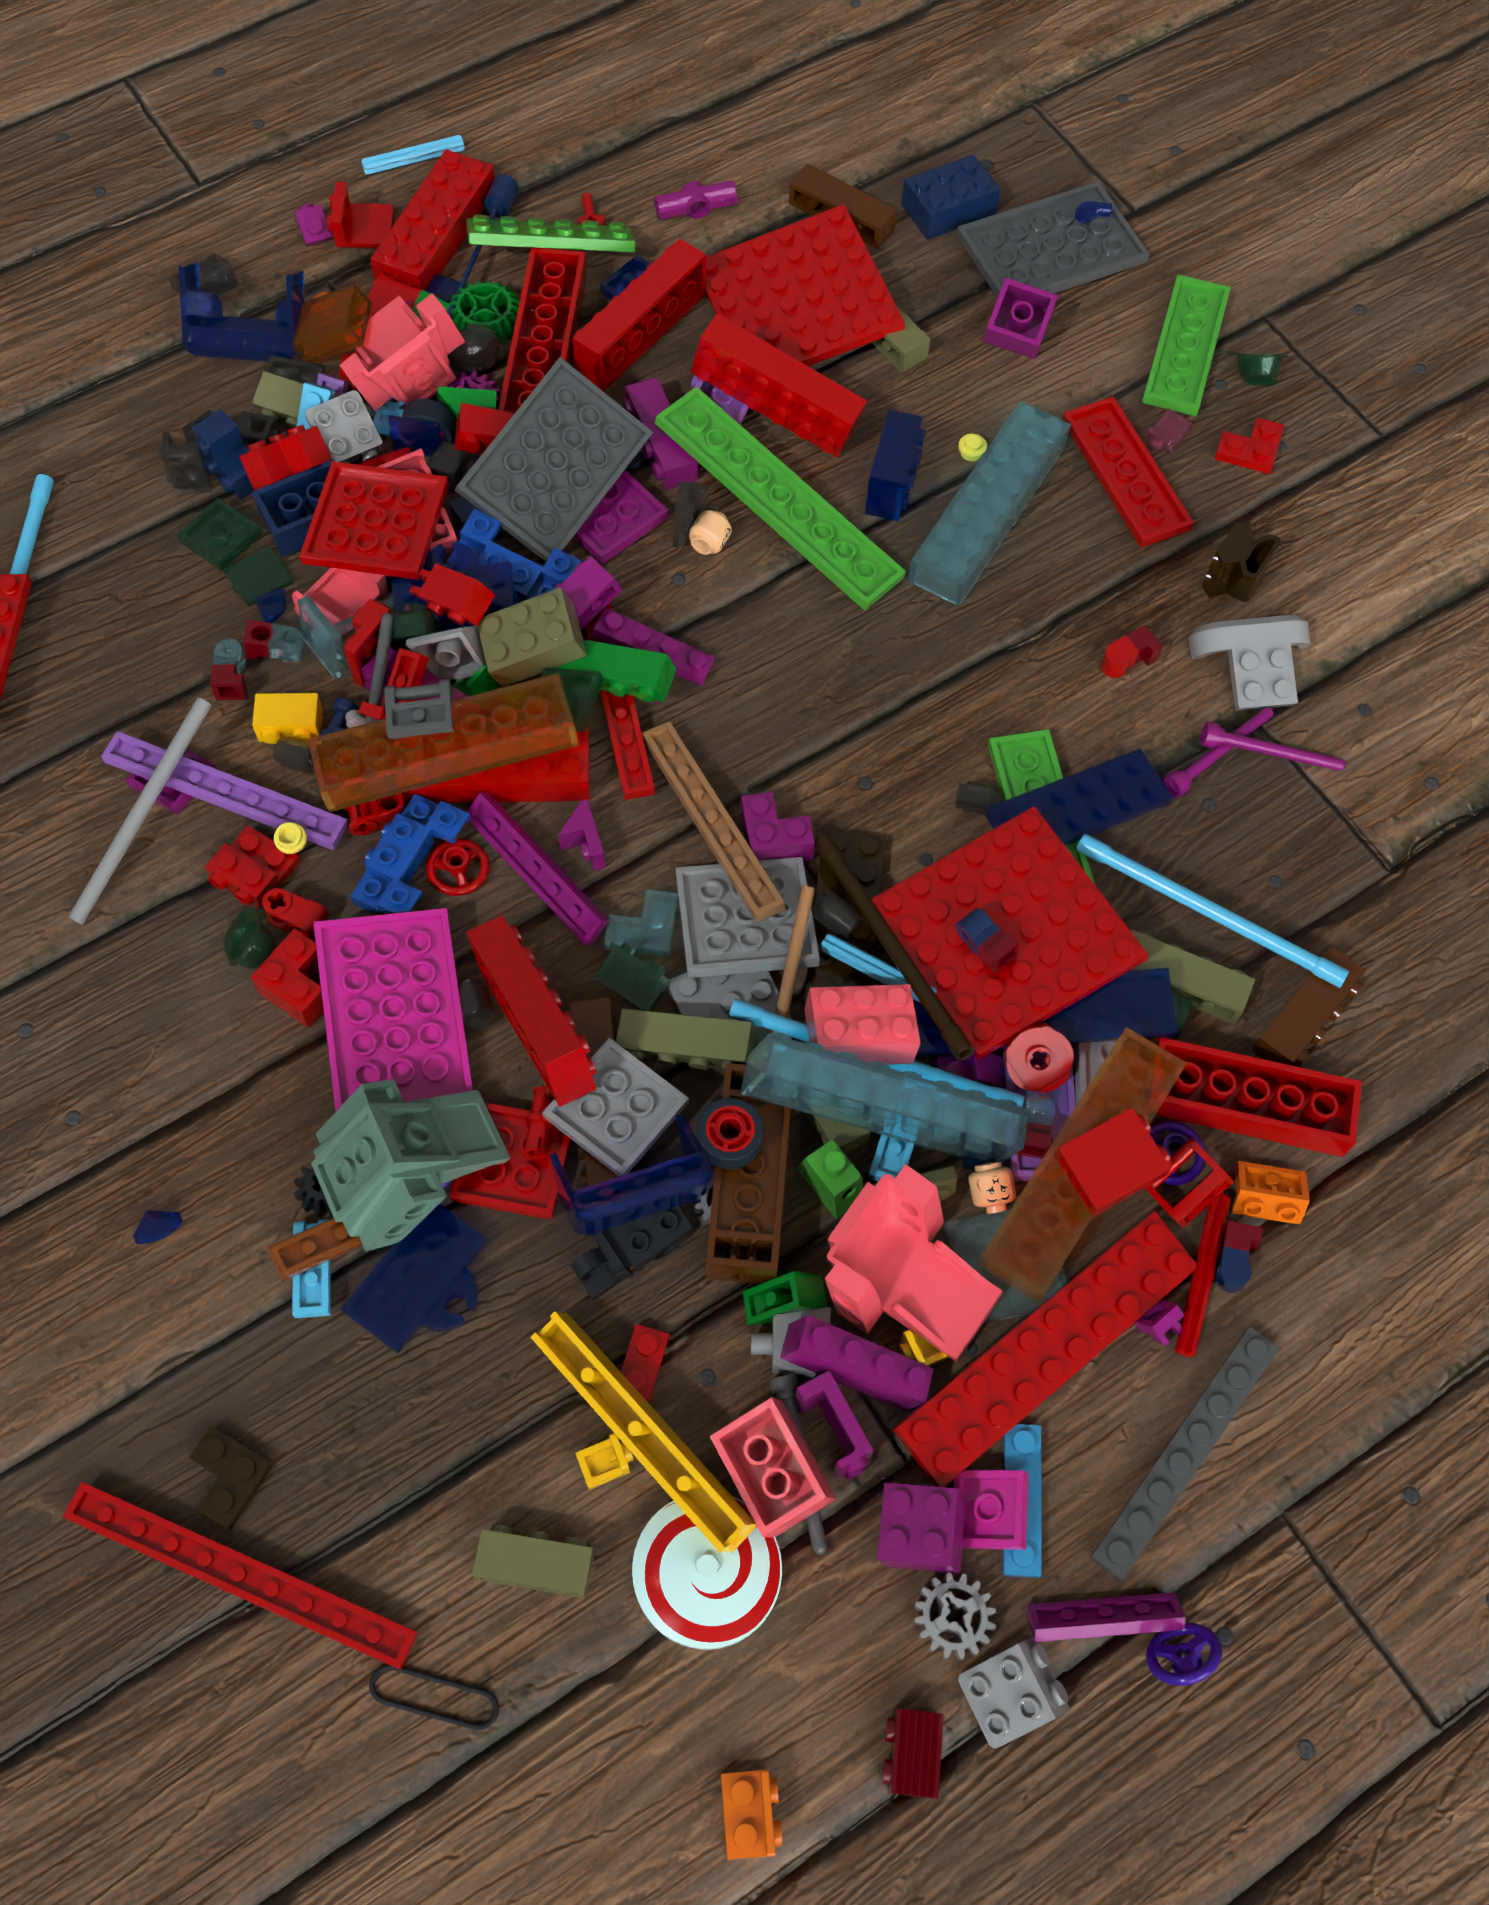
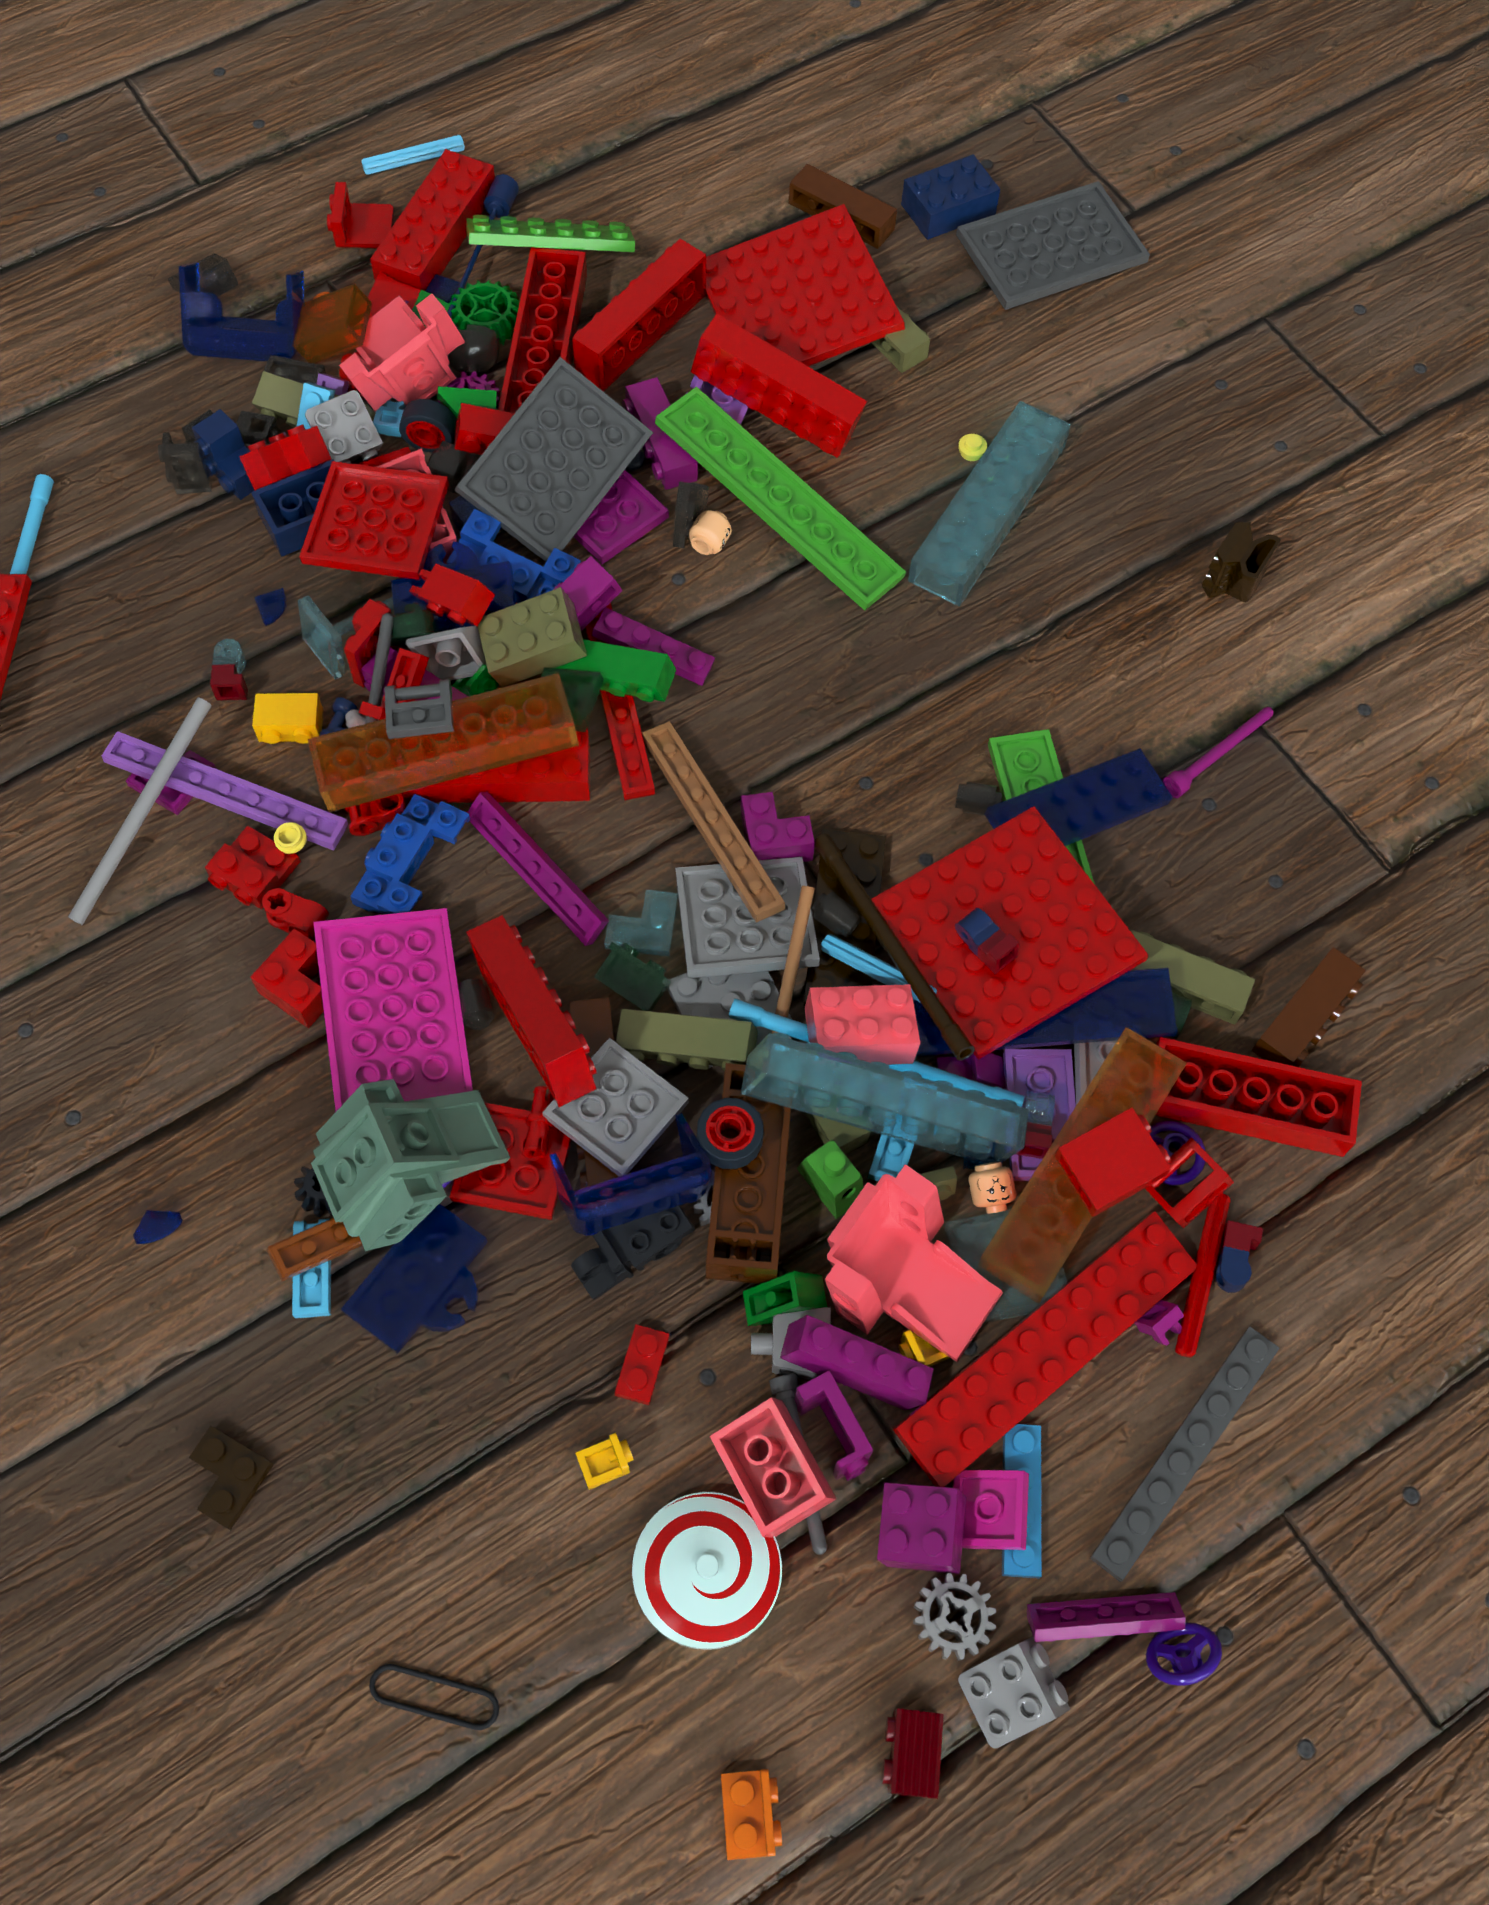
red plate [62,1482,418,1670] -> none
clear green plate [177,498,263,571] -> none
clear green piece [223,546,294,607] -> none
clear green piece [224,908,276,970] -> none
leg [243,619,305,662] -> none
clear smoke brick [273,736,324,774] -> none
coral panel [292,568,389,641] -> none
magenta bracket [295,204,332,247] -> none
clear blue piece [388,415,445,459] -> none
red piece [426,839,490,896] -> none
olive brick [472,1525,595,1599] -> none
yellow tile [530,1311,757,1553] -> none
magenta slope [558,799,605,871] -> none
red bar [577,193,605,225] -> none
clear blue plate [600,255,650,300] -> none
magenta piece [654,180,737,220] -> none
clear blue brick [865,409,926,521] -> none
magenta brick [983,277,1058,360] -> none
plate [1004,1023,1074,1093] -> none
red plate [1062,396,1194,548] -> none
clear blue arm [1075,200,1112,223] -> none
medium azure piece [1076,833,1350,988] -> none
leg [1101,624,1163,678] -> none
bright green plate [1142,274,1231,416] -> none
clear pink bracket [1146,408,1192,455] -> none
light grey piece [1189,615,1311,711] -> none
magenta piece [1200,721,1346,771] -> none
red plate [1215,417,1284,474] -> none
clear green piece [1222,350,1289,386] -> none
orange bracket [1232,1161,1310,1224] -> none

